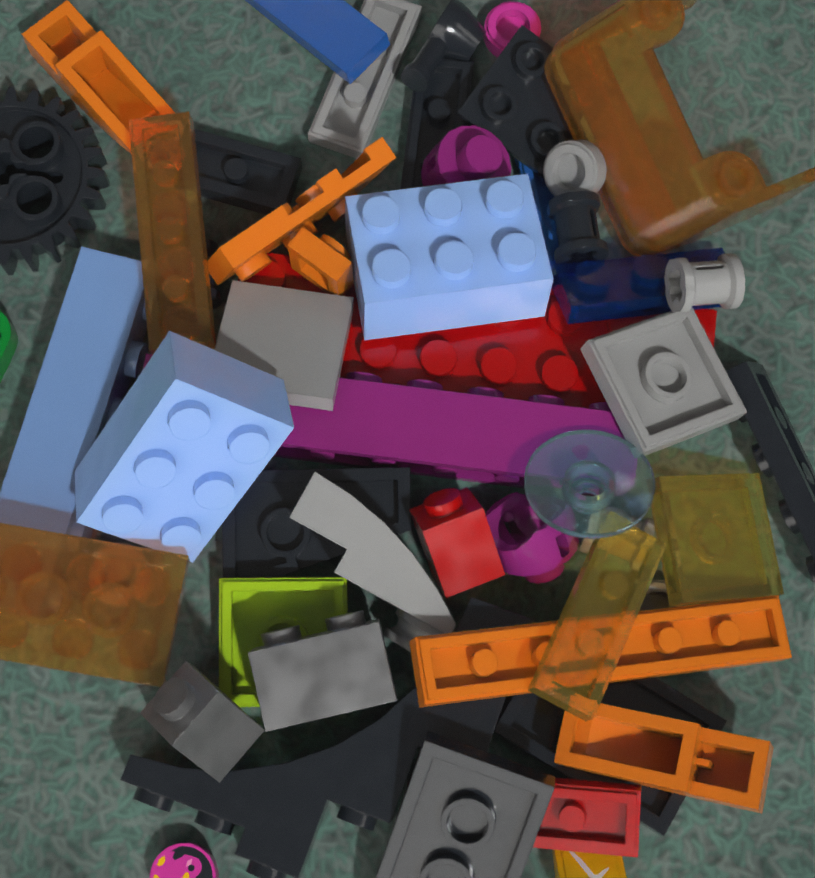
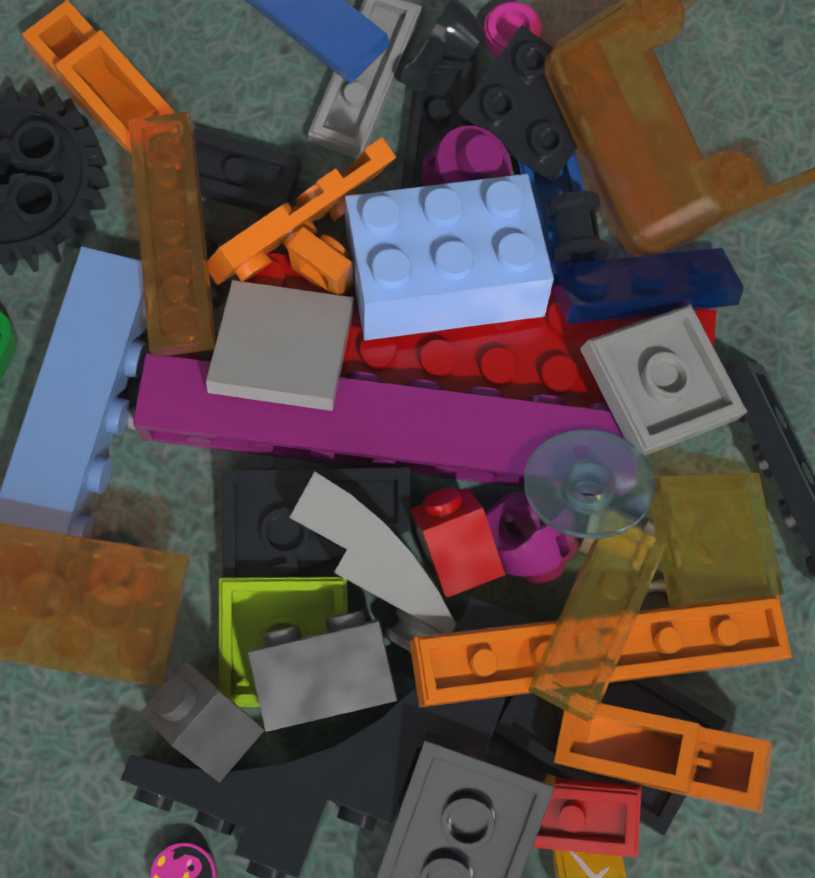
light blue brick [75,331,294,563] -> none
light grey tile [543,140,607,197] -> none
light grey bush [664,253,745,313] -> none

